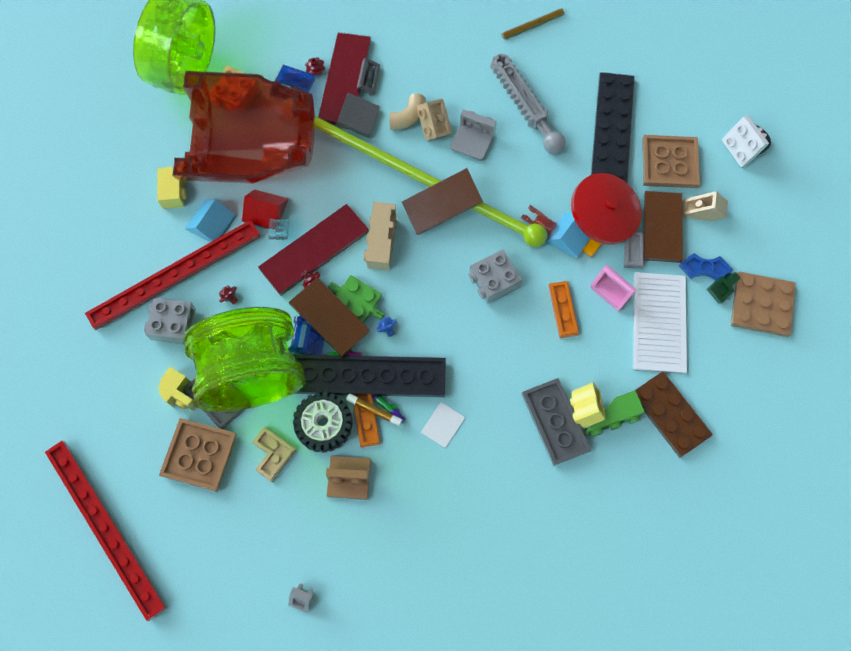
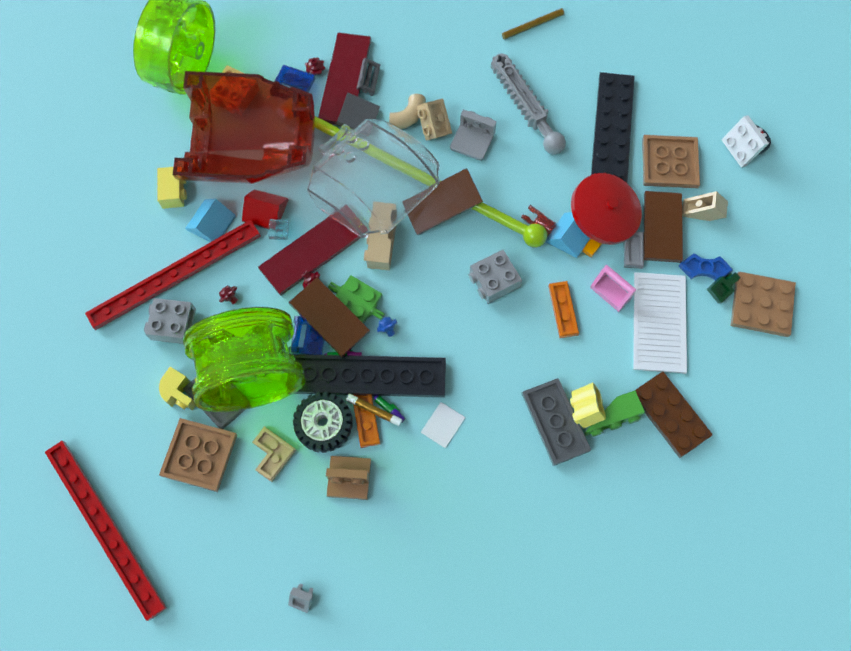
none -> clear windscreen [307,119,440,238]

